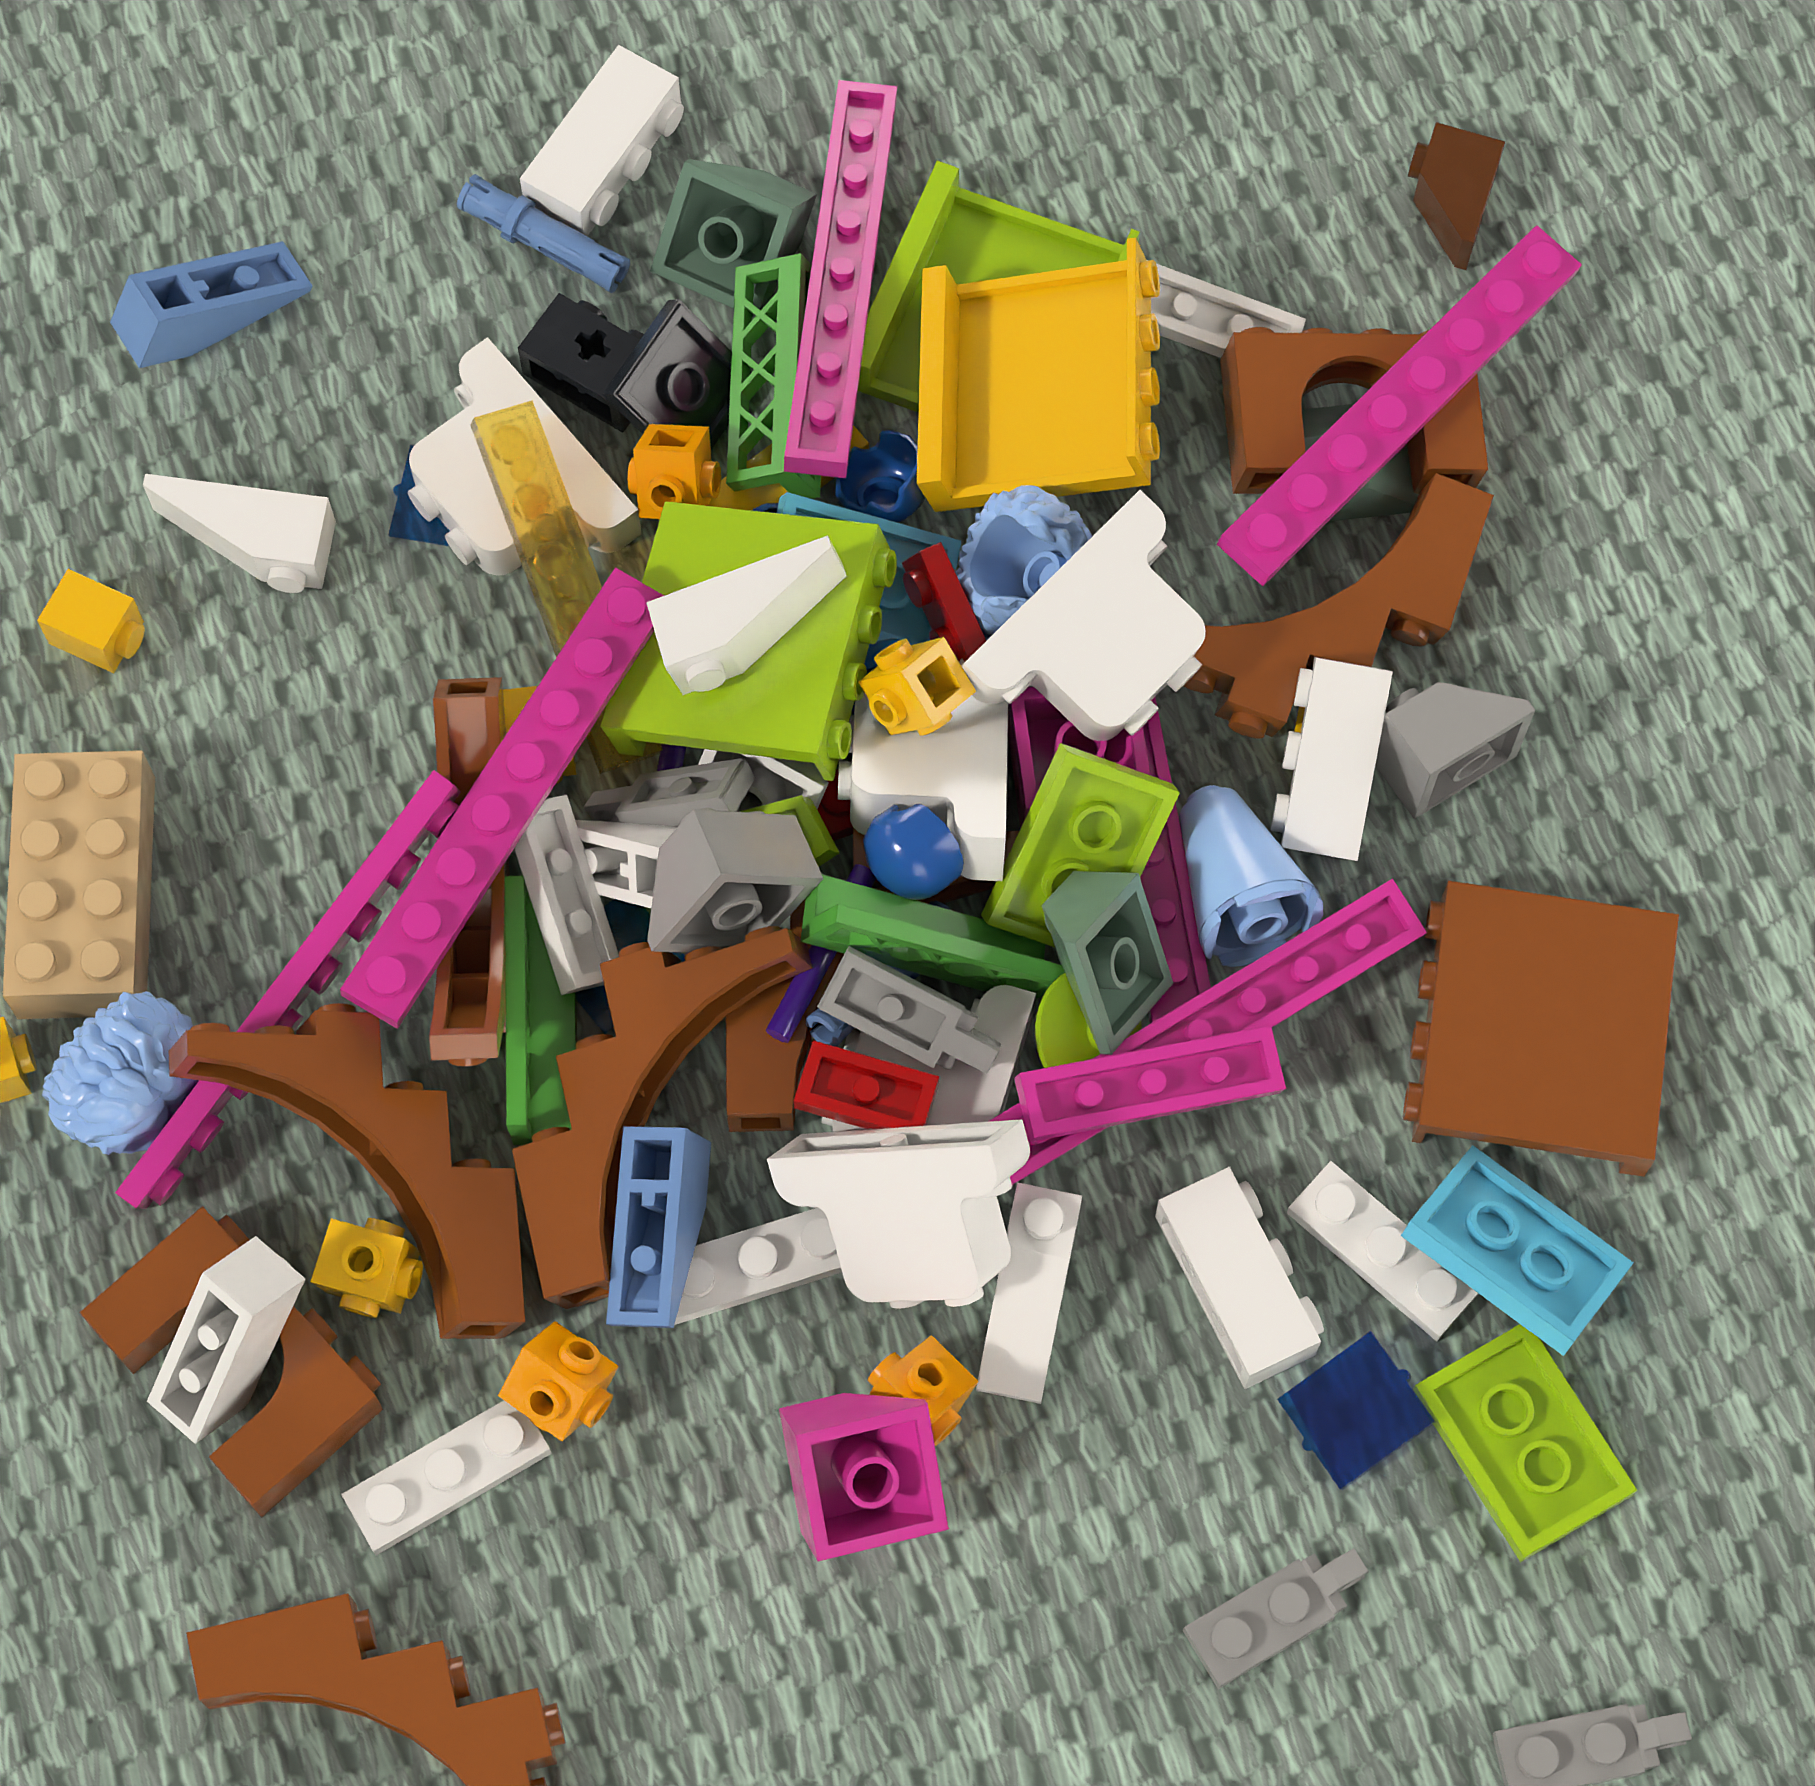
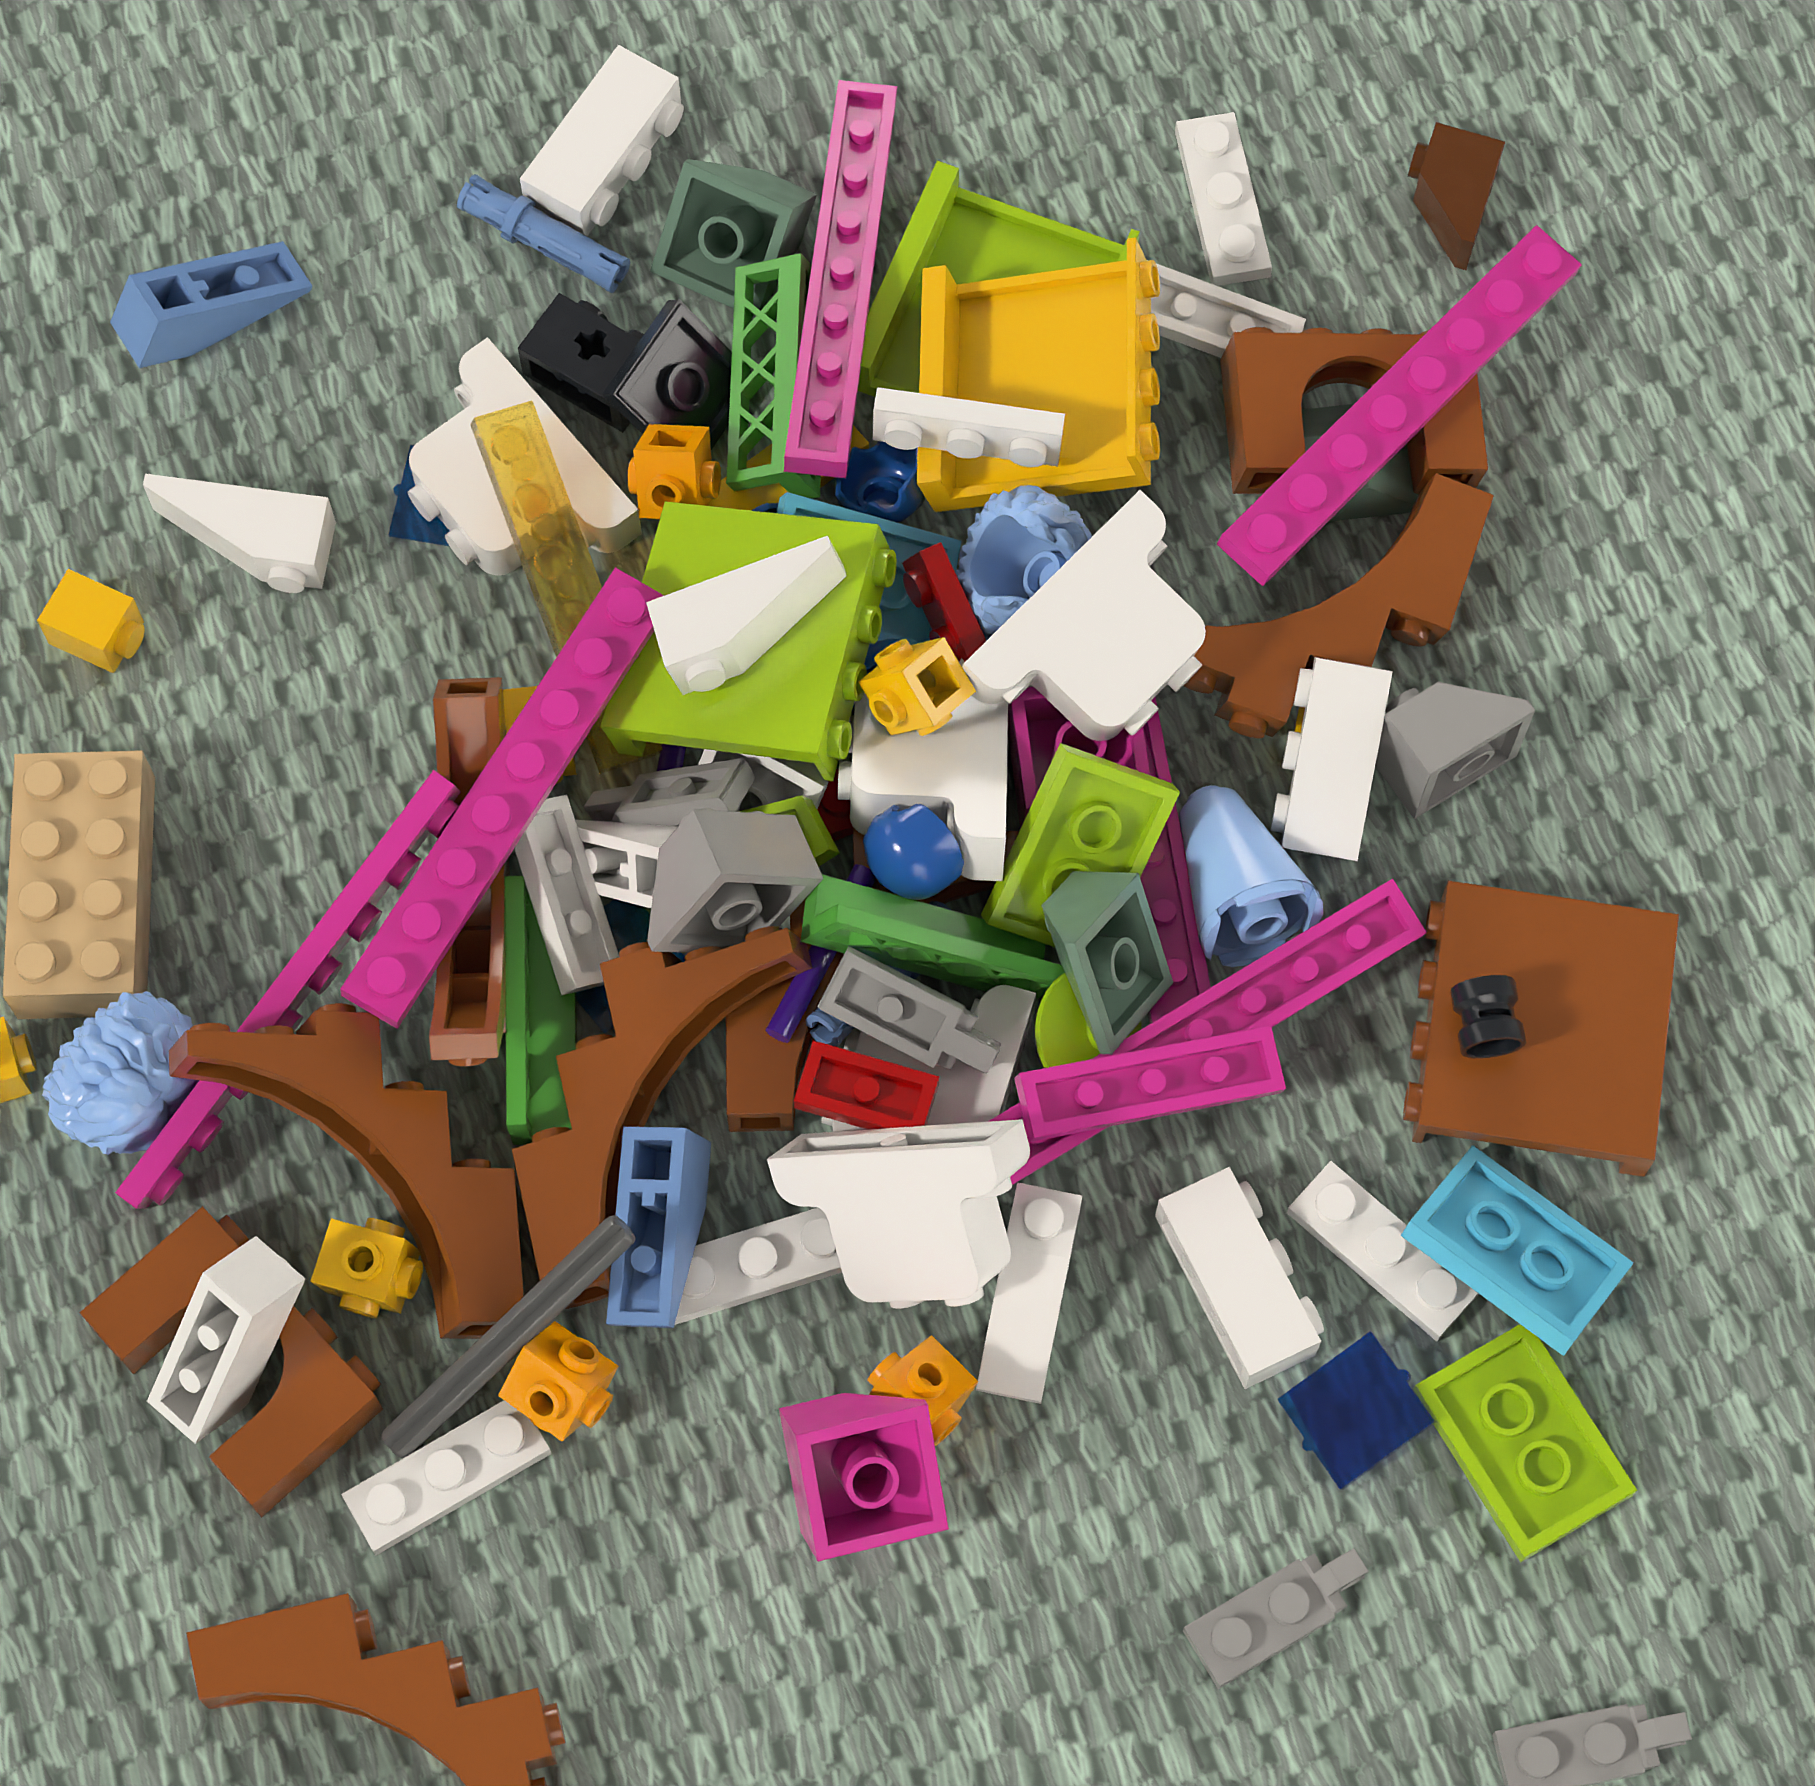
none -> dark grey axle [381,1215,636,1458]
none -> white plate [873,387,1065,467]
none -> white plate [1175,112,1272,286]
none -> black wheel [1450,975,1526,1058]

